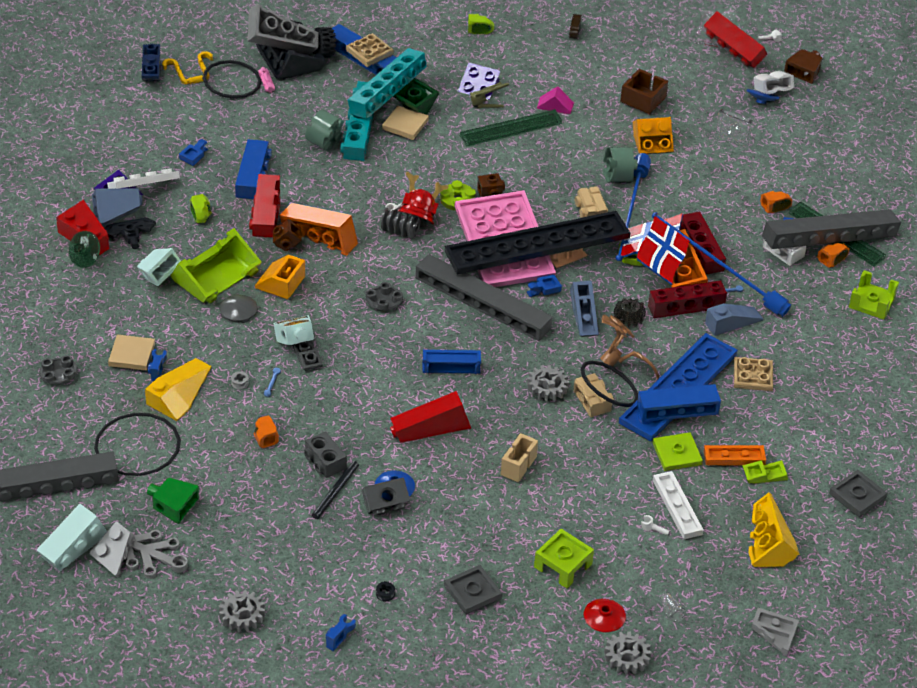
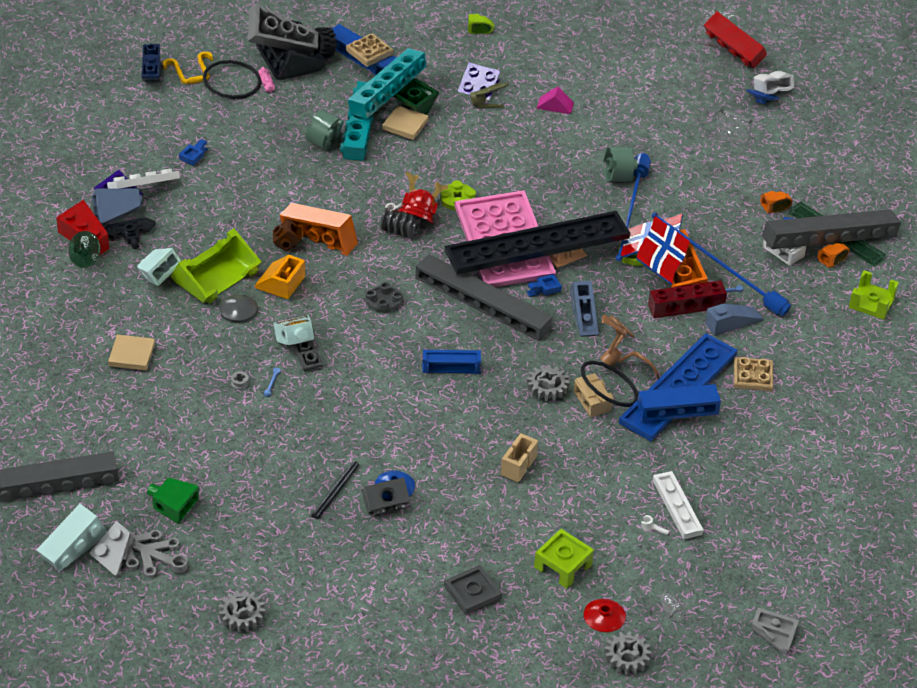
dark grey dish [39,355,78,384] -> none
black piece [94,413,181,476] -> none
yellow wedge [145,358,211,421] -> none
blue plate [148,349,167,381] -> none
lime rock [190,194,212,223] -> none
blue brick [235,139,272,199] -> none
wedge [249,174,281,238] -> none
orange rock [253,415,279,448] -> none
dark grey brick [304,431,347,478] -> none
blue plate [326,614,356,651] -> none
black bush [376,581,395,602] -> none
red slope [390,391,471,443] -> none
clear green tile [460,109,562,147] -> none
reddish brown brick [477,173,505,197] -> none
dark brown beam [569,14,582,39] -> none
tan brick [575,186,608,218] -> none
clear smoke gear [613,297,646,328] -> none
reddish brown piece [620,69,669,114] -> none
light orange slope [633,117,674,154] -> none
lime plate [652,432,703,471] -> none
dark red brick [680,211,726,274] -> none
orange plate [704,445,766,465] -> none
lime slope [743,460,788,484] -> none
yellow wedge [748,492,799,567] -> none
white hand [758,30,782,42] -> none
reddish brown torso [784,49,823,84] -> none
dark grey plate [829,470,887,517] -> none

